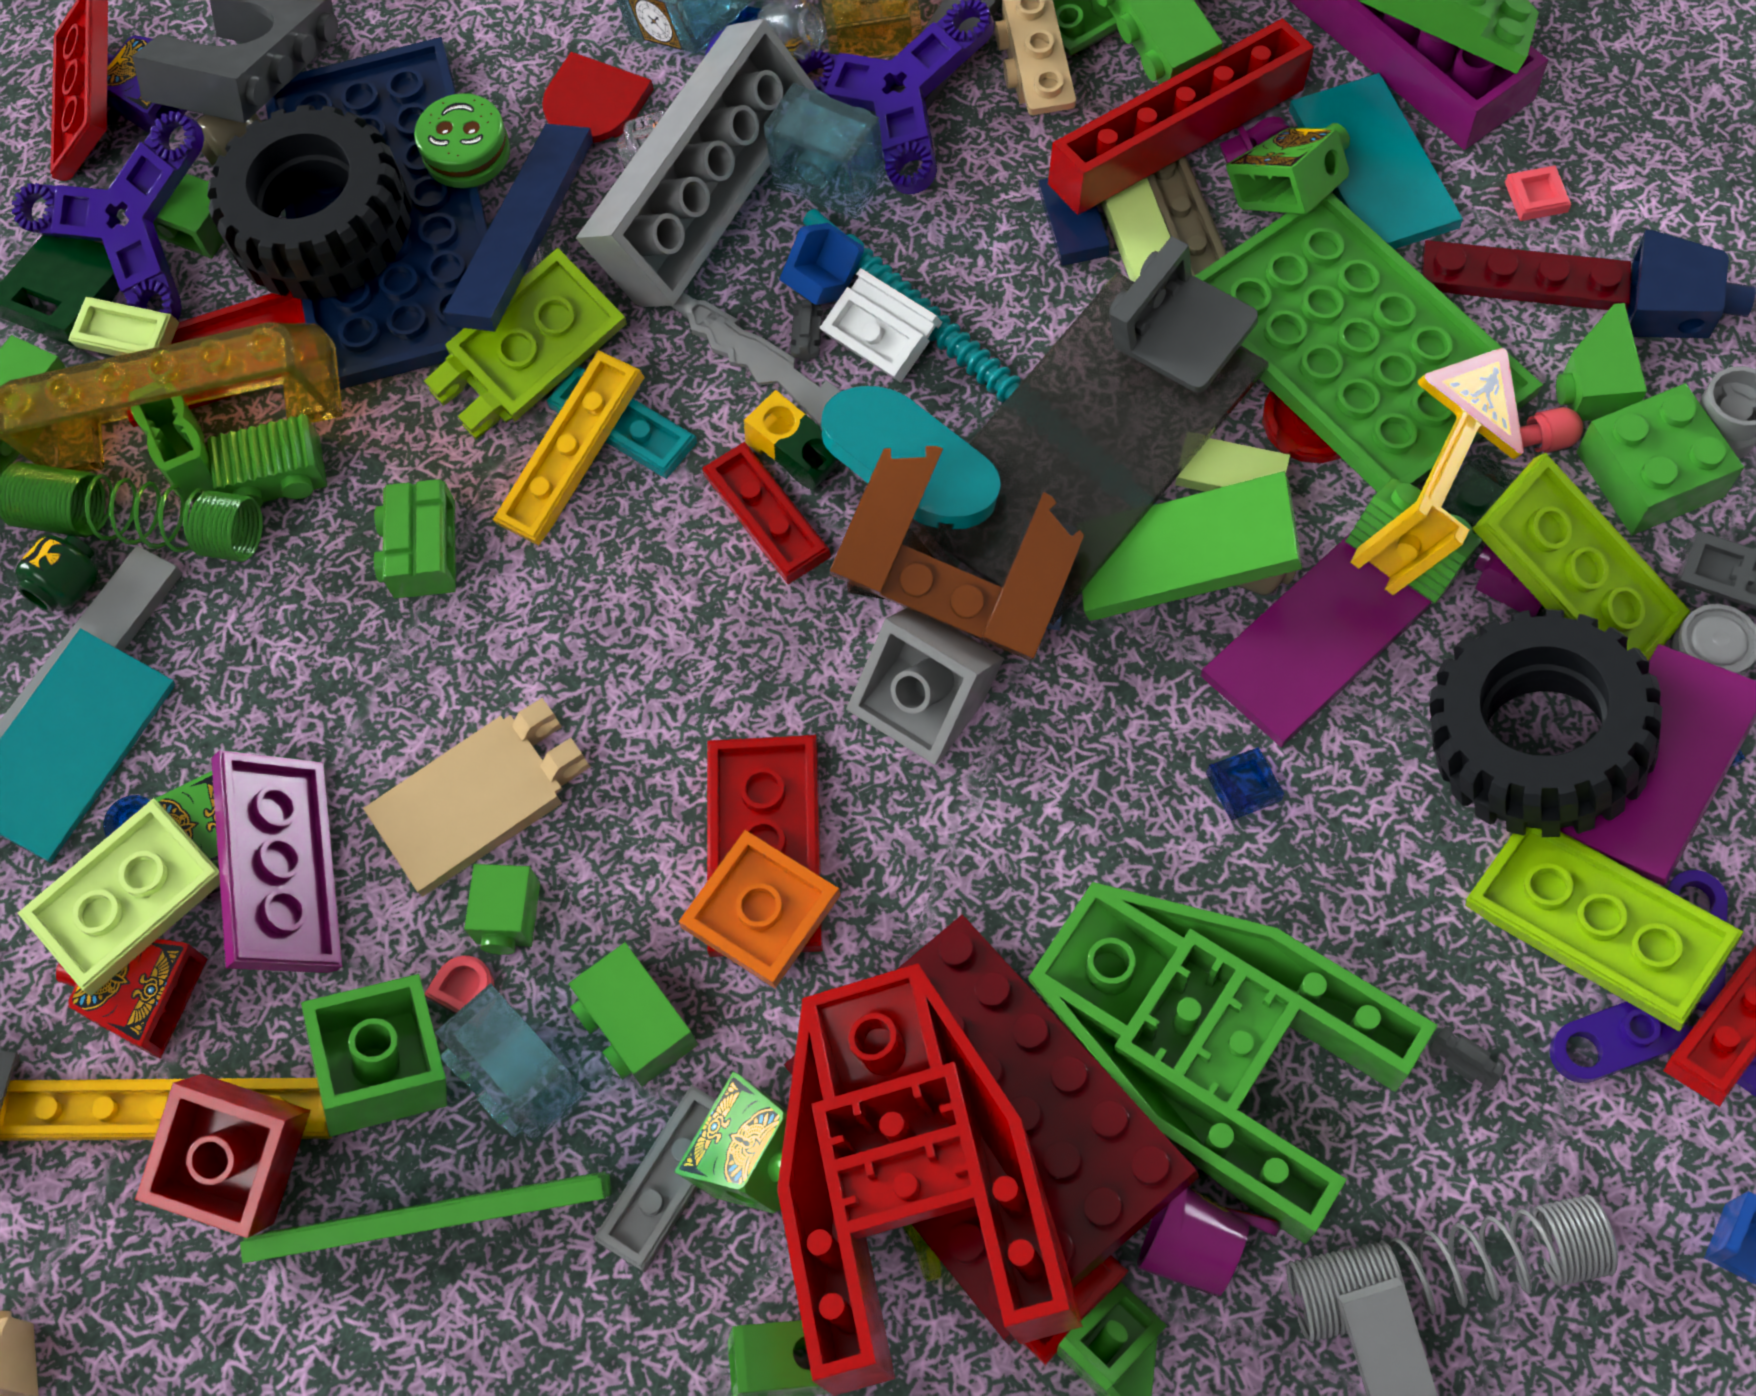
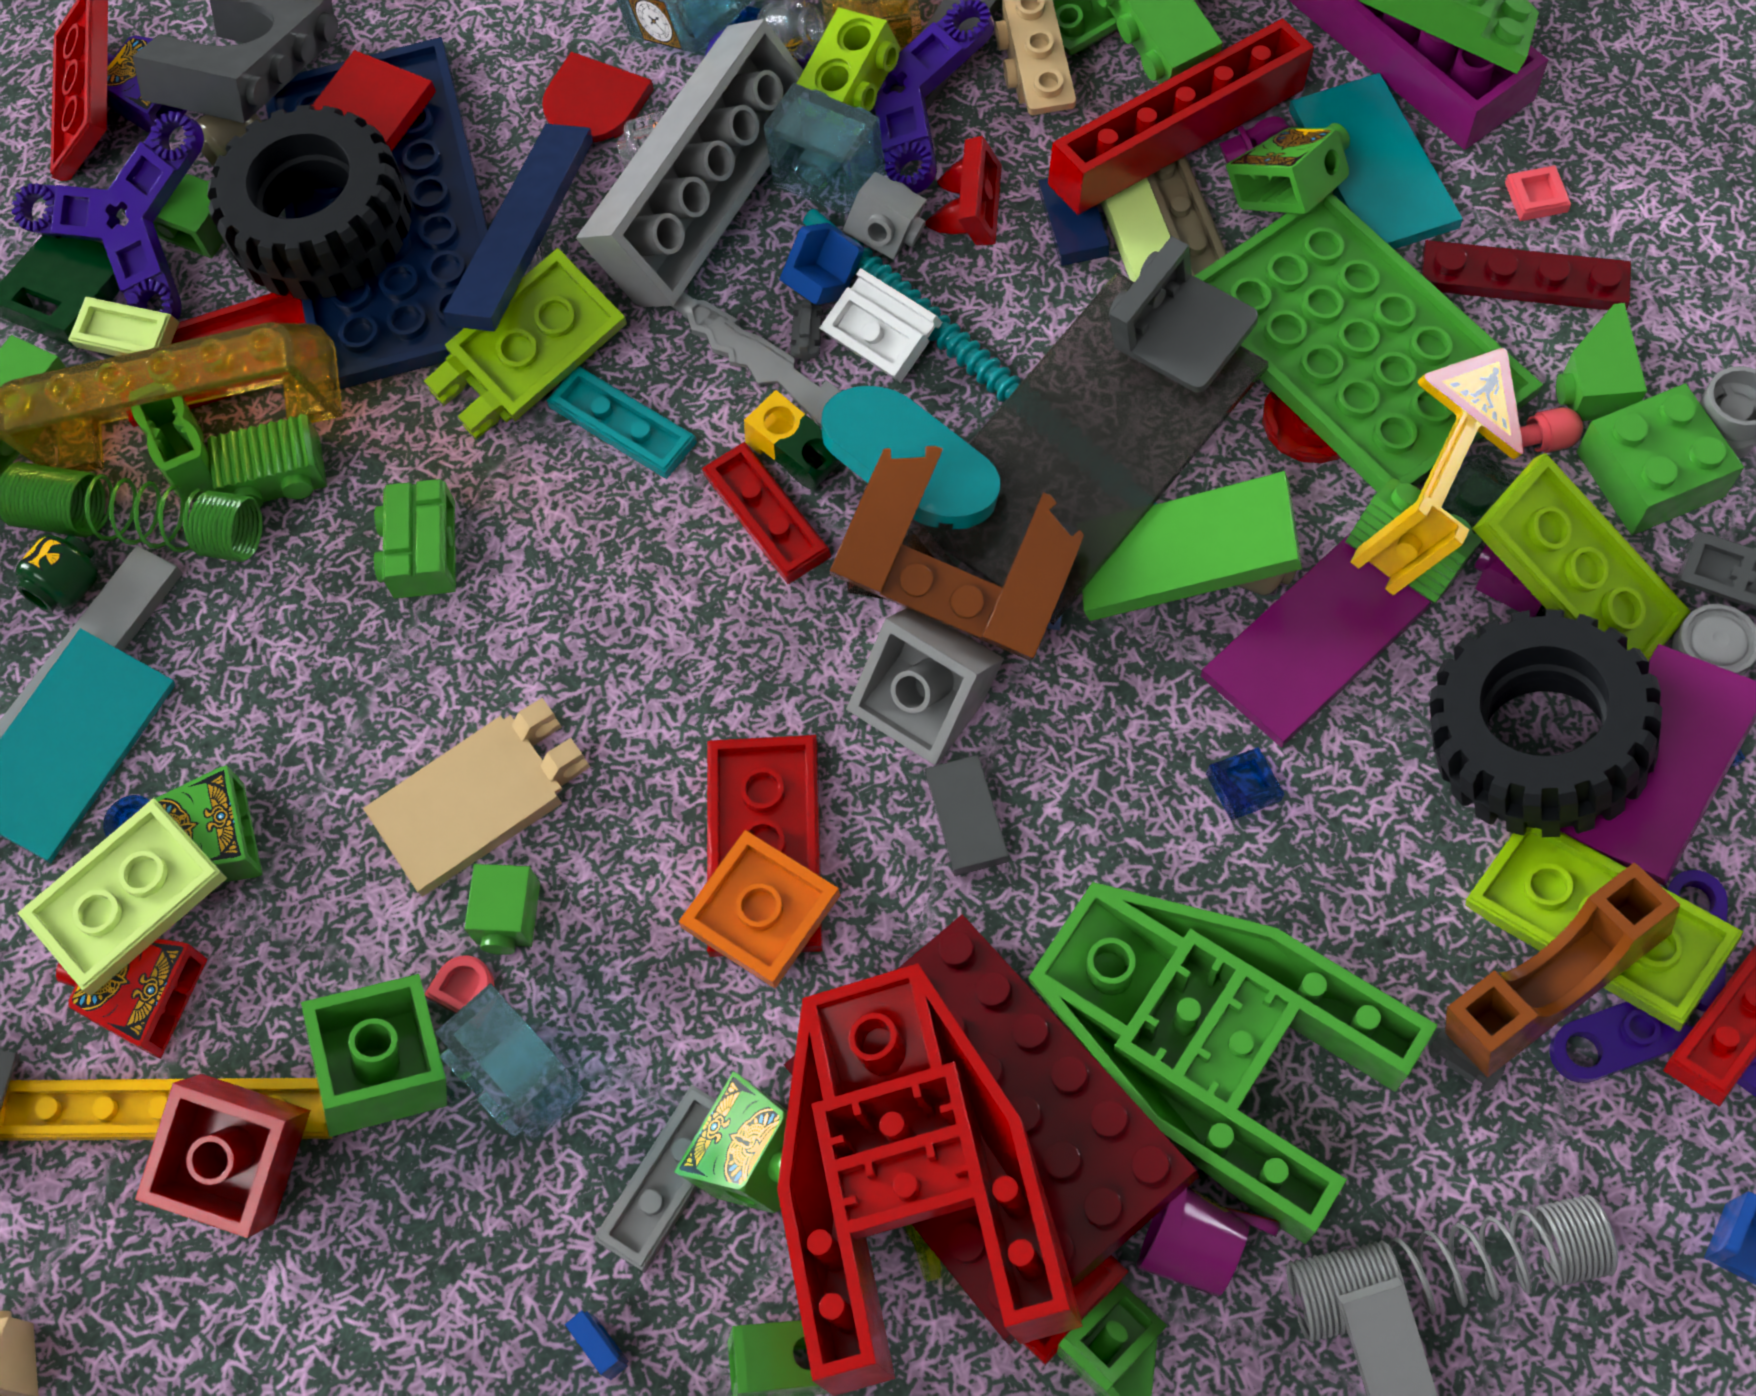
tile [211,750,342,973] -> none
bright green tile [240,1171,612,1264] -> none
bright green head [414,93,511,188] -> none
yellow tile [493,350,645,546] -> none
bright green brick [568,942,699,1087] -> none
yellowish green tile [1175,433,1290,492] -> none
dark blue torso [1627,229,1756,338] -> none
none -> red tile [312,50,436,152]
none -> blue tile [564,1310,629,1380]
none -> lime brick [794,7,901,129]
none -> light grey brick [842,172,927,260]
none -> red tile [925,135,1002,246]
none -> dark grey tile [925,755,1009,876]
none -> dark orange arch [1445,862,1680,1078]

